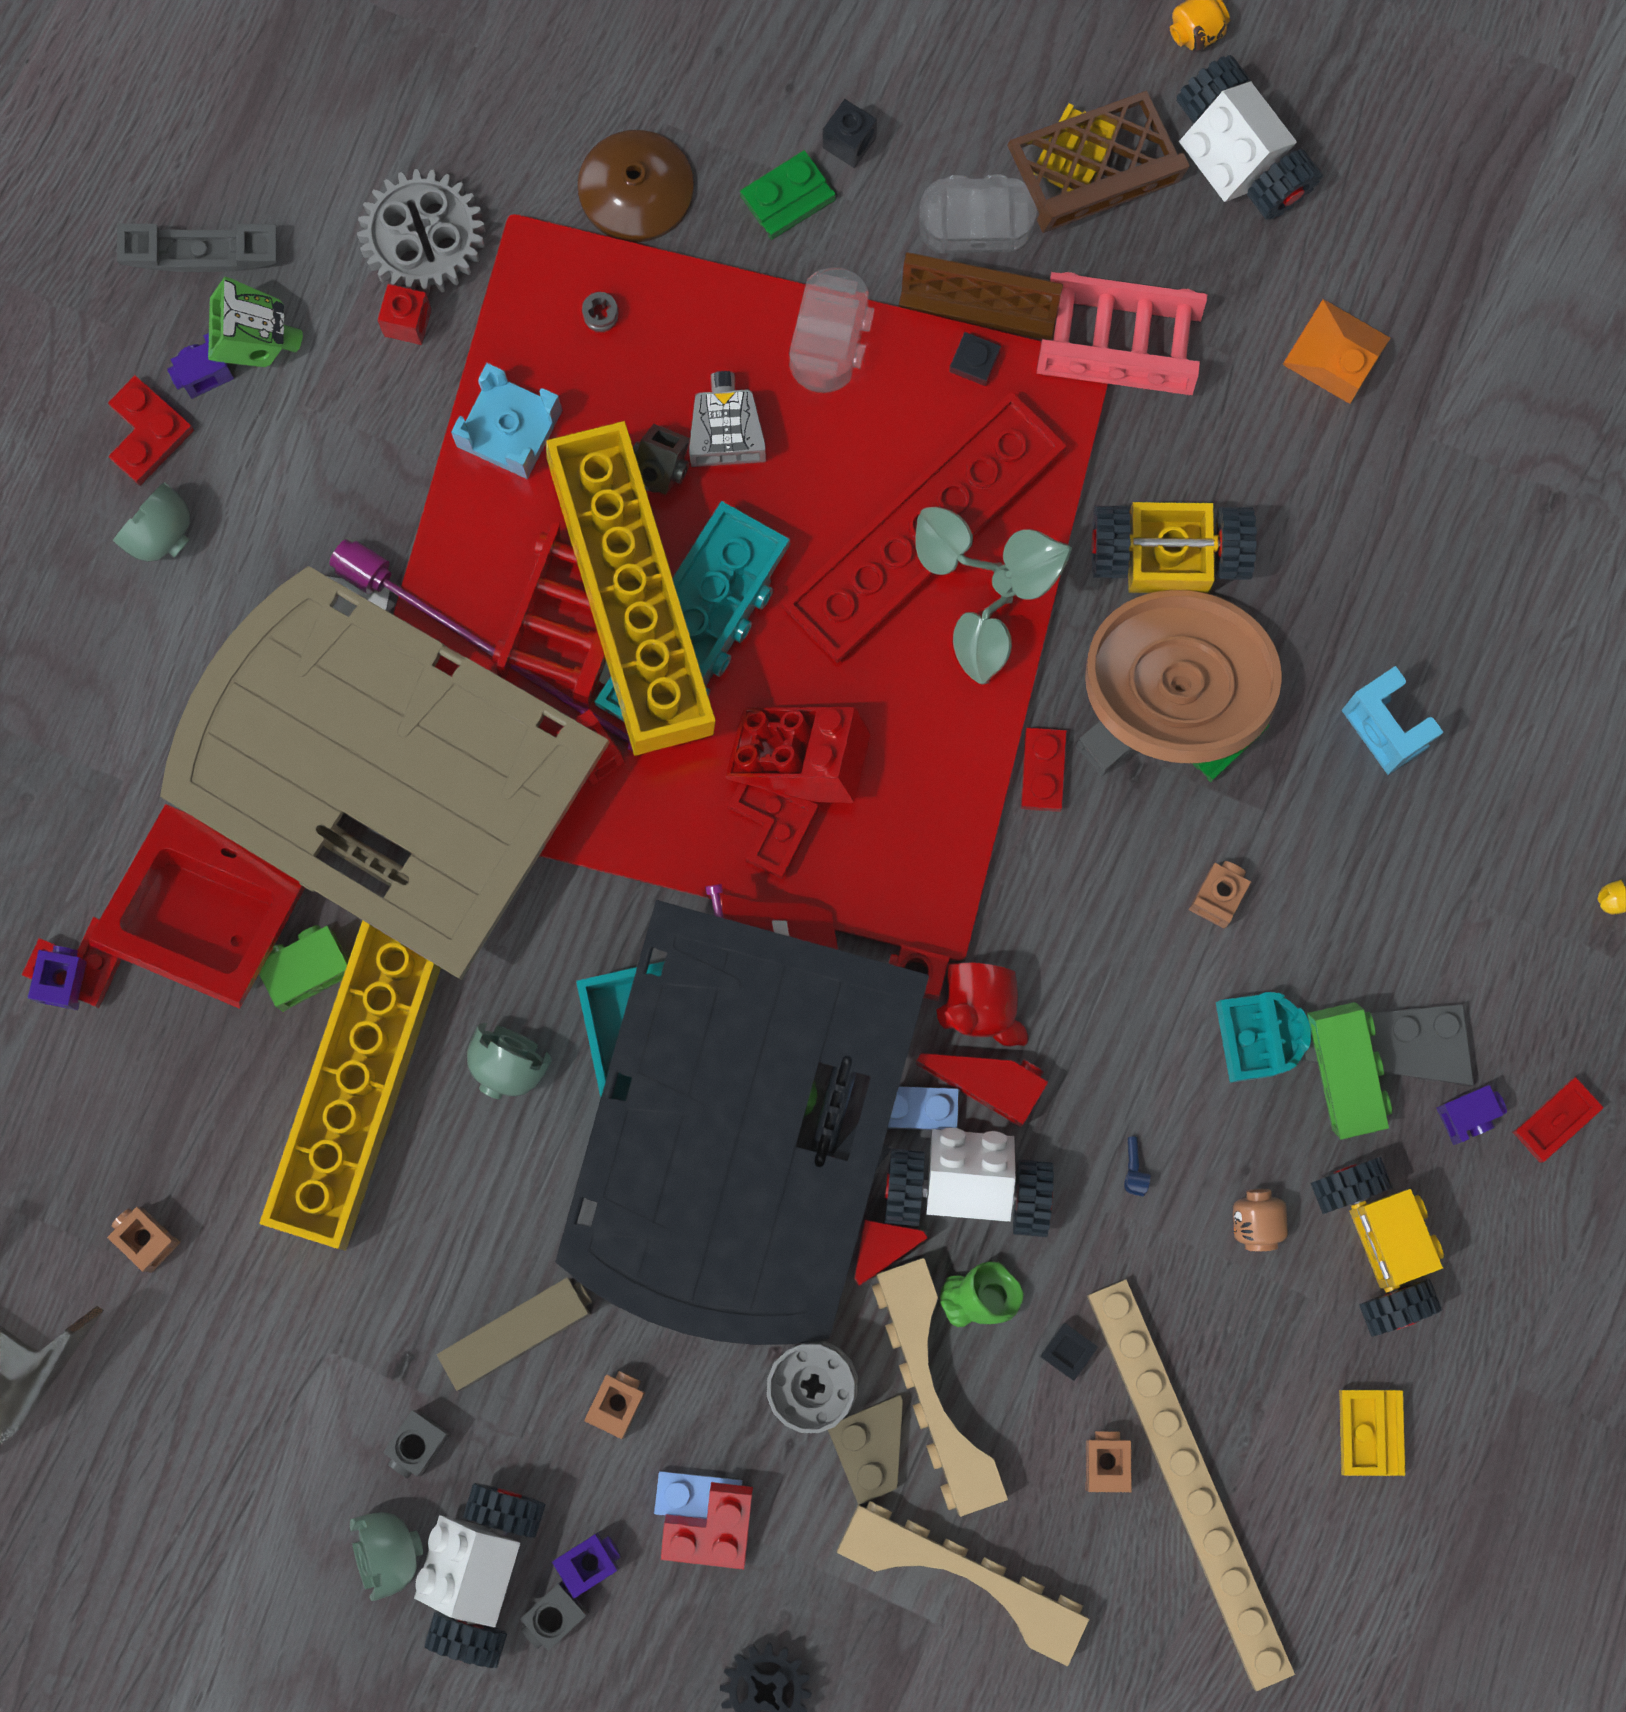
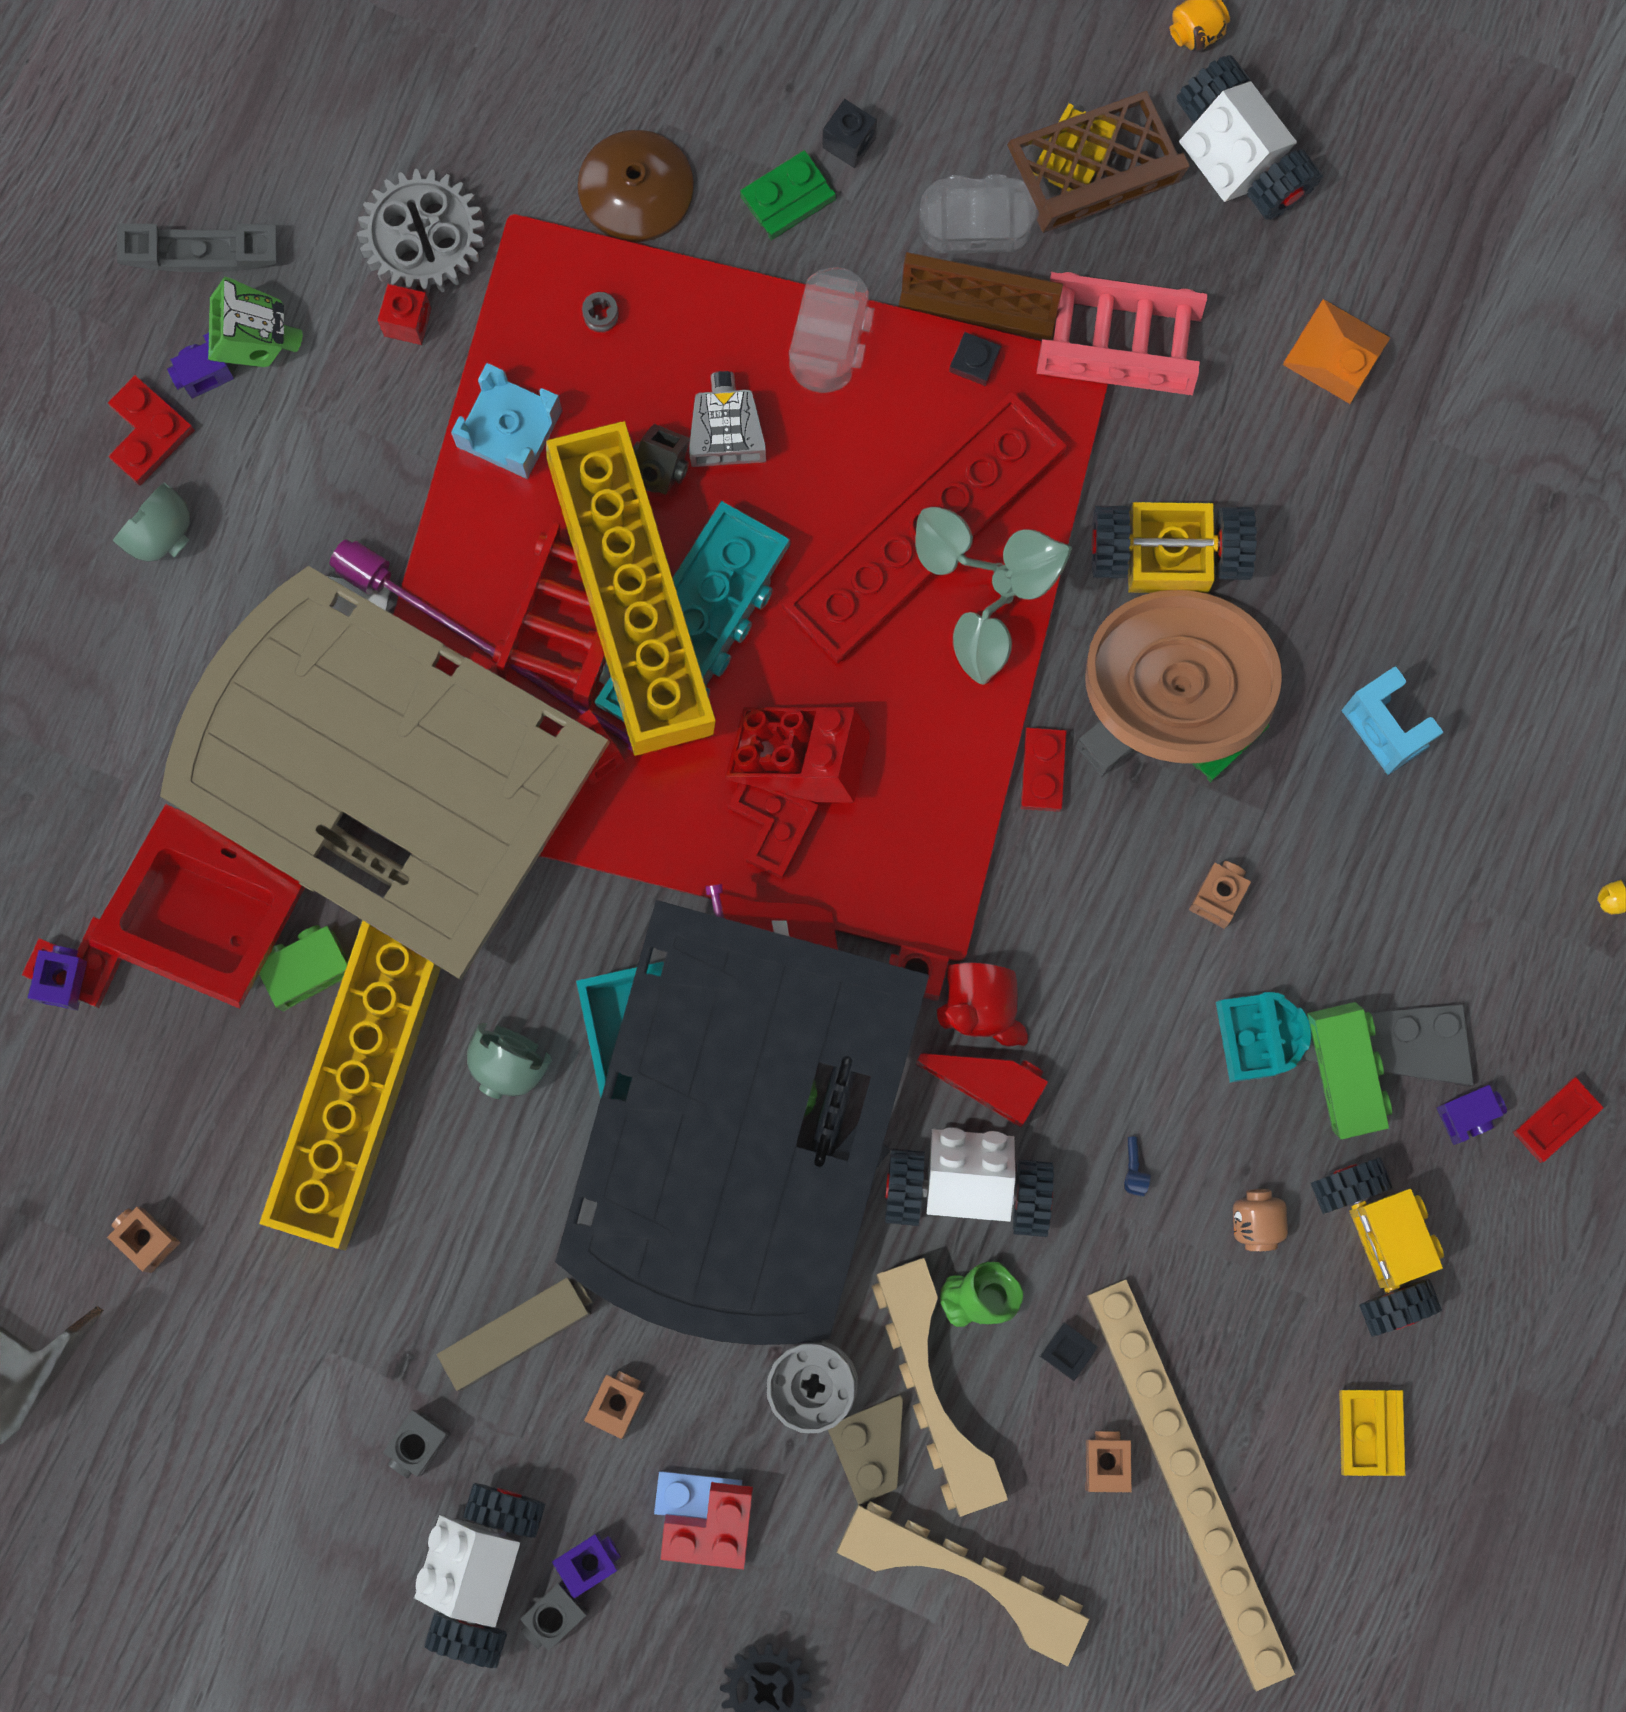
sand green cylinder [350,1512,423,1601] -> none
red slope [854,1220,928,1286] -> none
light blue plate [888,1087,958,1130] -> none

